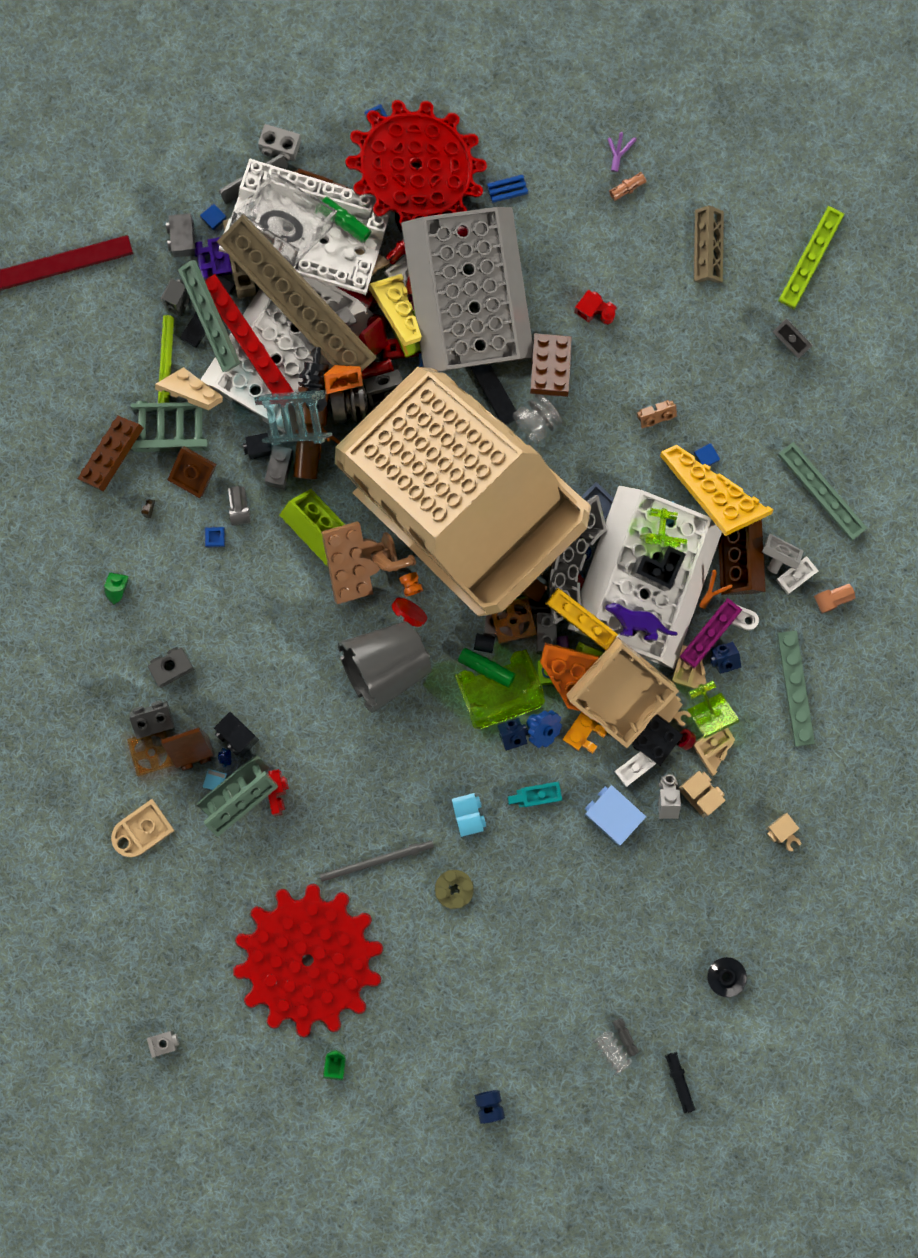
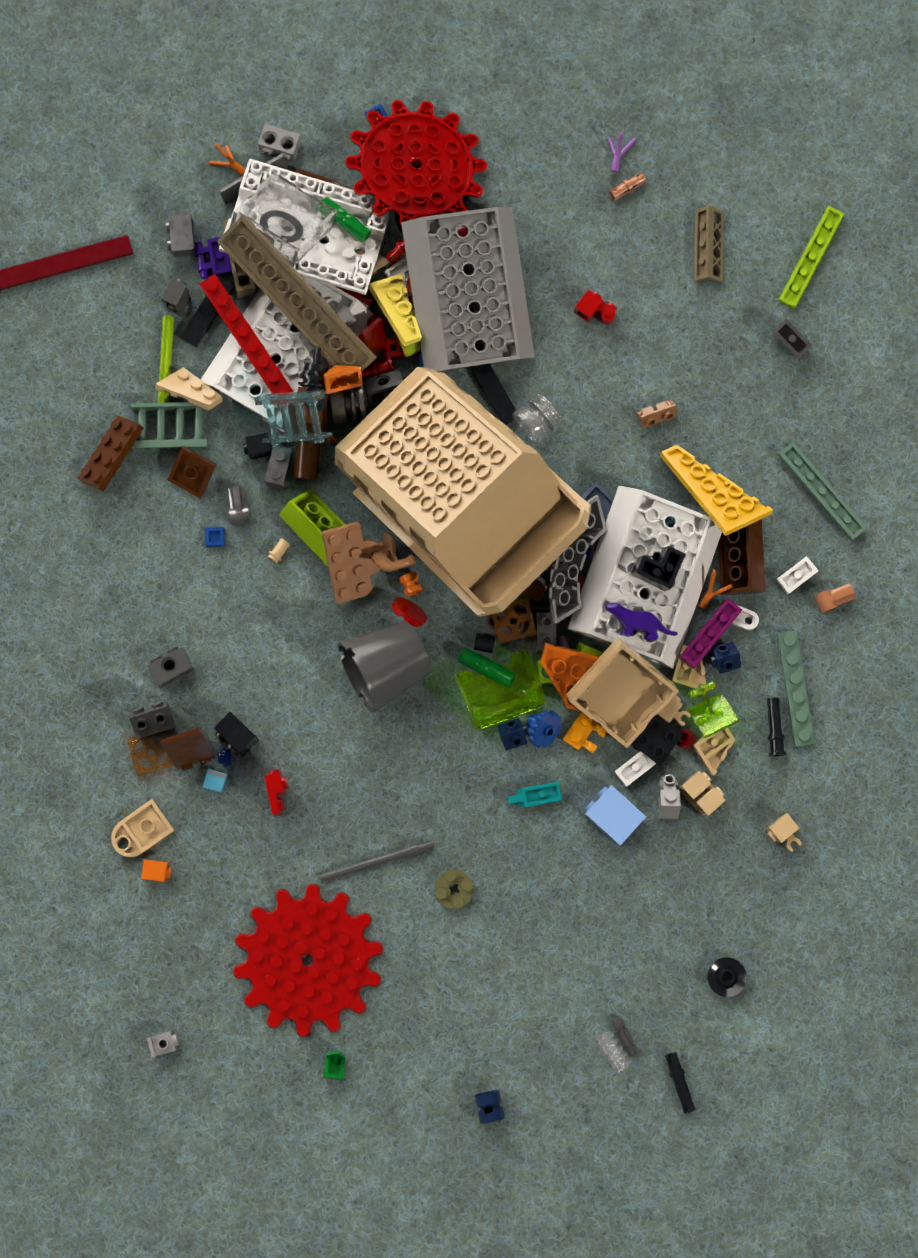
green plate [104,573,128,605] -> none
dark brown tile [141,499,155,519] -> none
sand green plate [178,260,241,372] -> none
sand green fence [197,754,278,837] -> none
blue tile [200,203,227,230] -> none
medium azure brick [451,793,486,837] -> none
blue tile [487,175,528,203] -> none
plate [530,333,572,397] -> none
yellow tile [546,588,618,650] -> none
clear neon green plate [640,508,688,548] -> none
blue tile [694,443,720,466] -> none
light grey tile [762,534,803,574] -> none
none -> orange brick [141,859,172,882]
none -> orange plant [209,143,246,176]
none -> tan pin [267,538,290,563]
none -> black pin [767,697,787,757]

